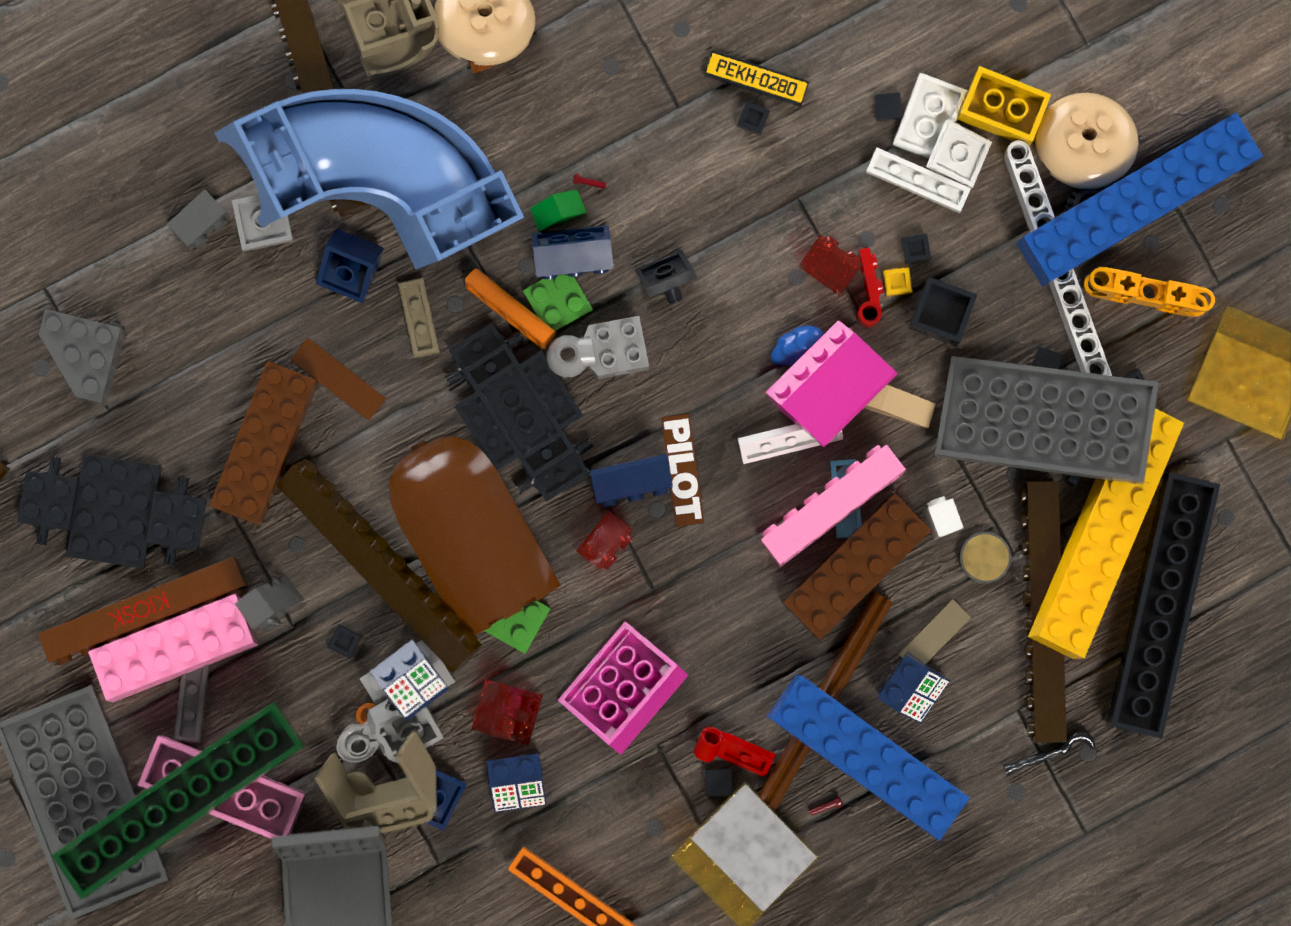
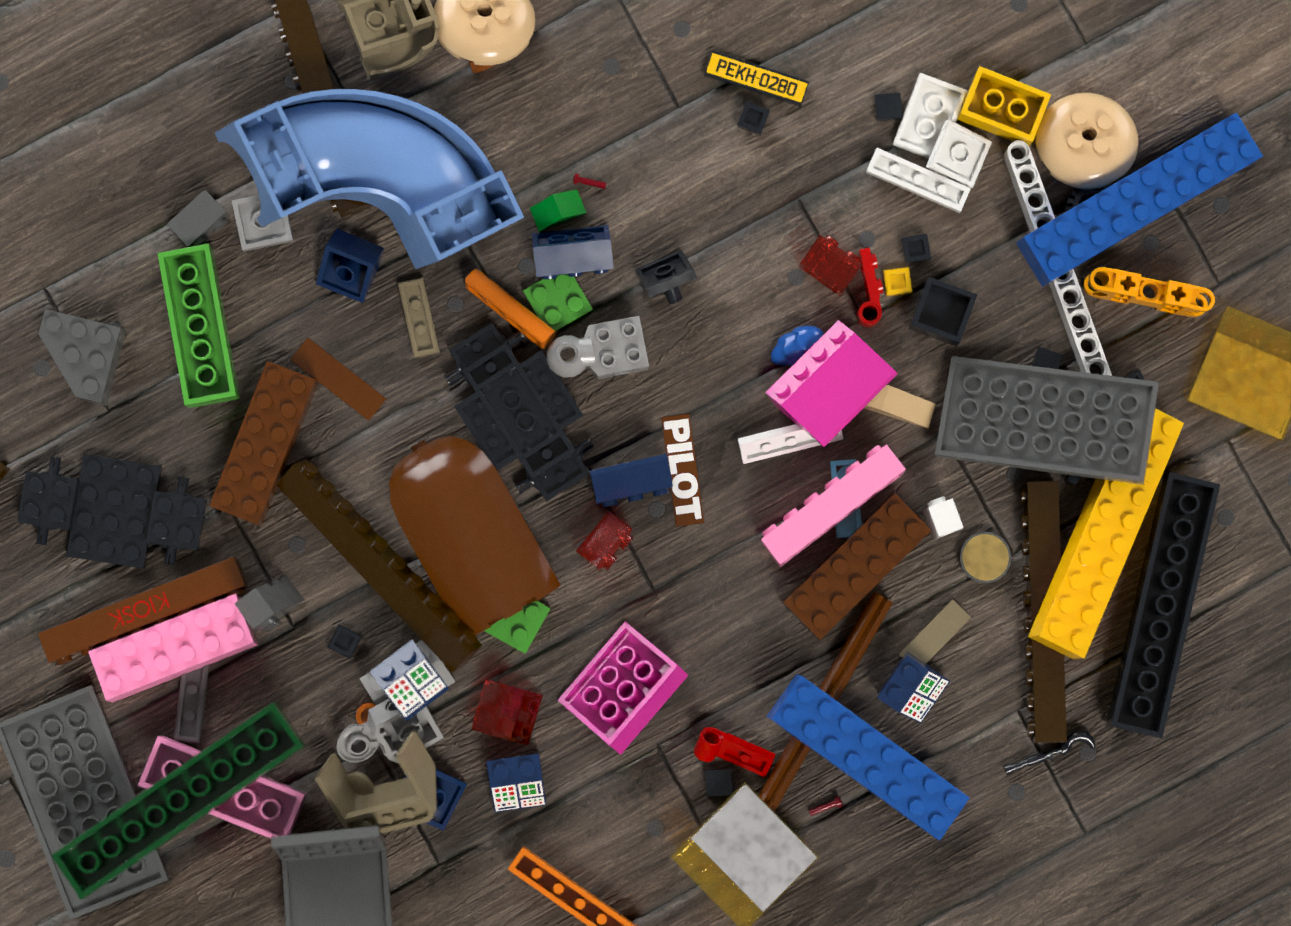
none -> bright green brick [157,243,240,408]

